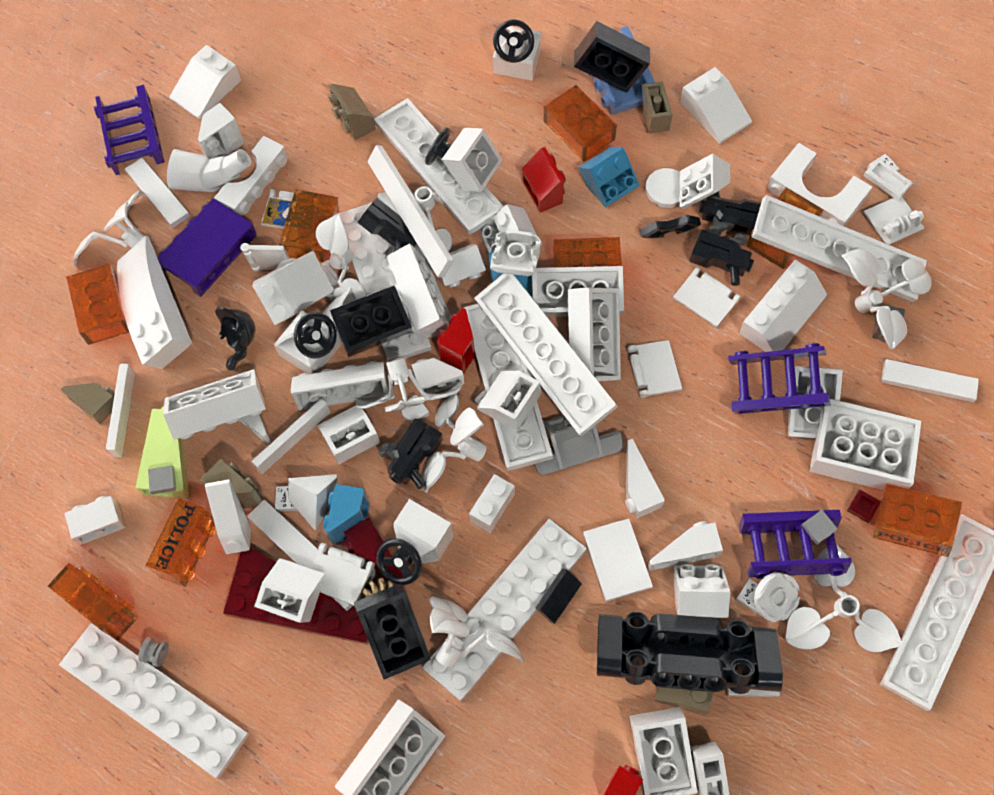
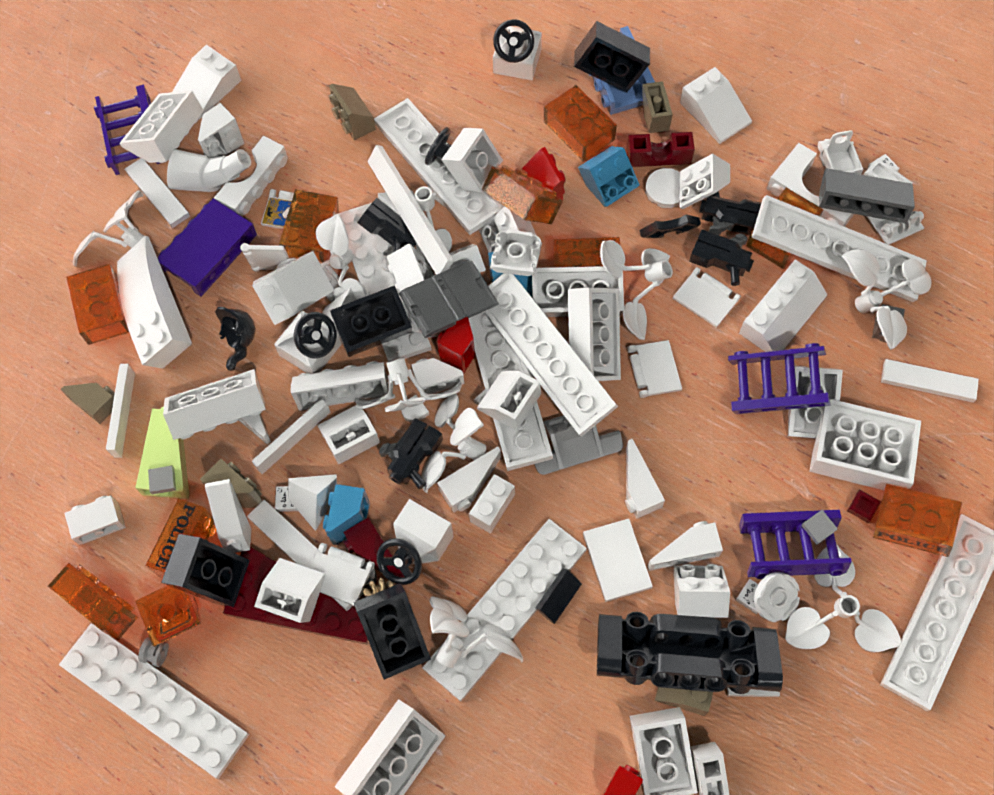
none -> white slope [120,90,203,163]
none -> clear orange slope [135,585,201,647]
none -> black brick [161,534,250,607]
none -> dark grey piece [399,261,499,338]
none -> white slope [437,447,501,513]
none -> clear orange brick [482,165,563,224]
none -> white plant [600,240,673,340]
none -> dark red arch [626,132,695,167]
none -> white piece [818,130,863,174]
none -> dark grey brick [819,168,915,223]

